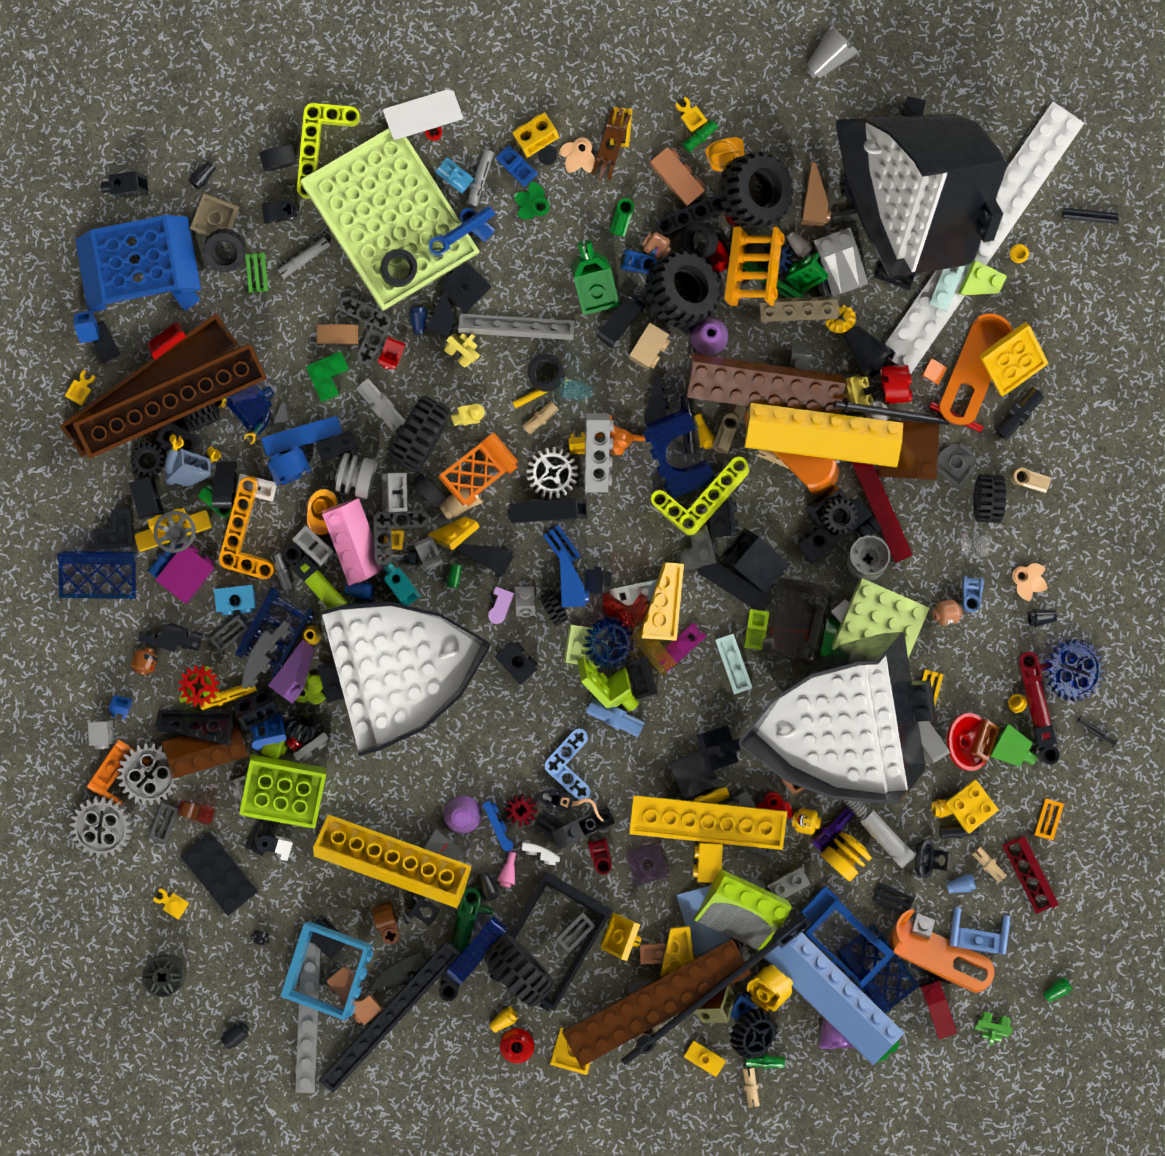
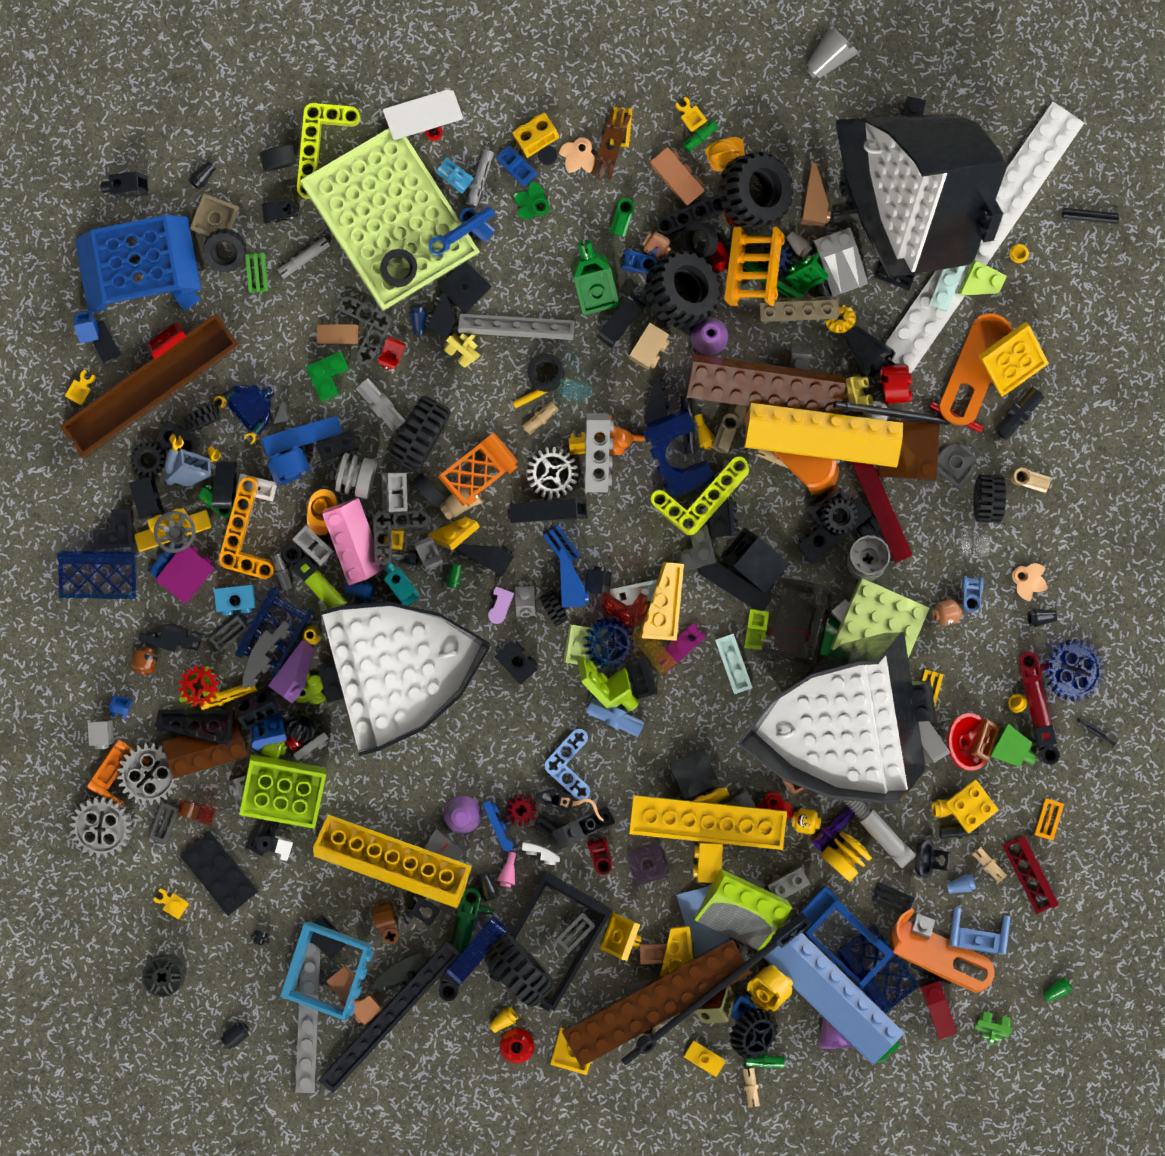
reddish brown brick [73,342,267,459] -> none
light yellow hips [451,404,485,426] -> none
black bracket [697,725,741,772] -> none
slope [922,358,947,385] -> none

